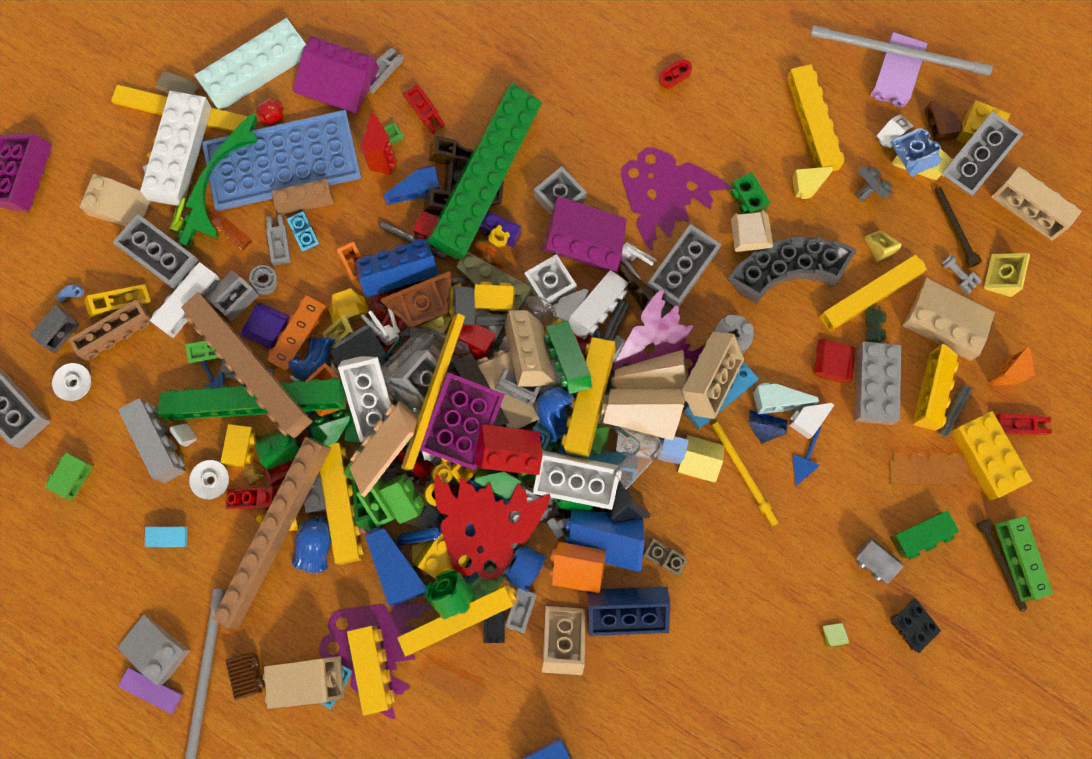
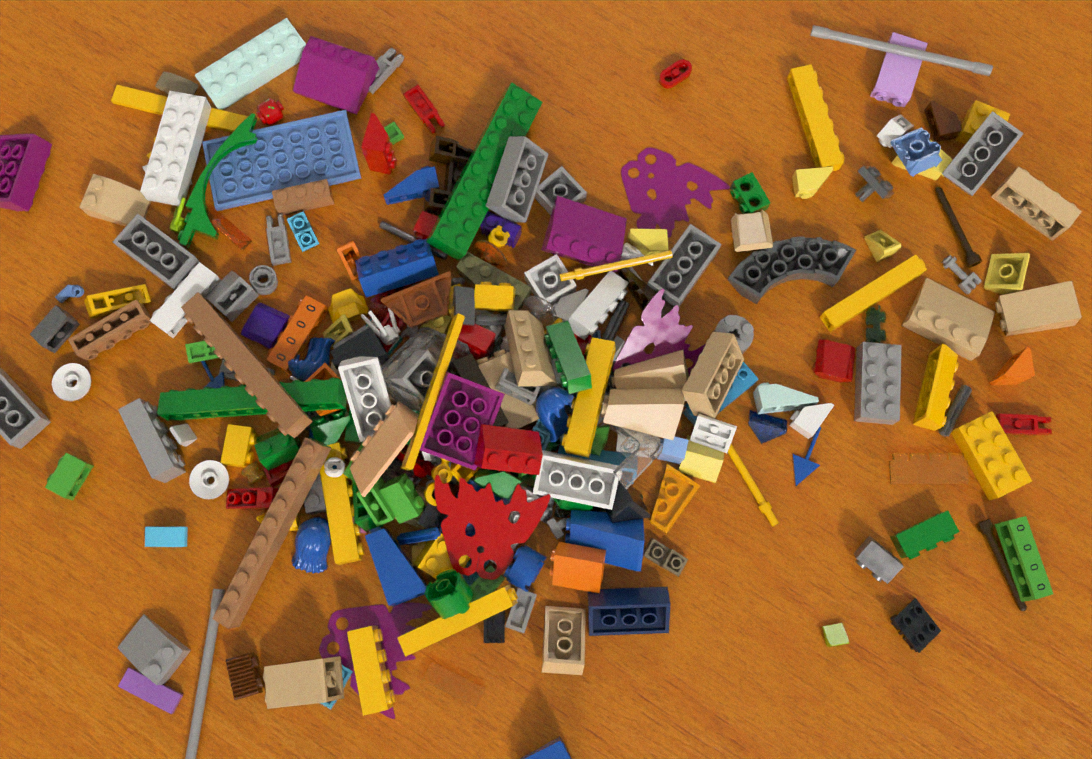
none -> white tile [324,457,345,477]
none -> light grey brick [486,136,548,223]
none -> yellow bar [559,250,673,281]
none -> light yellow slope [627,229,668,256]
none -> light orange wing [650,464,700,535]
none -> white slope [690,414,737,453]
none -> tan slope [995,281,1082,336]

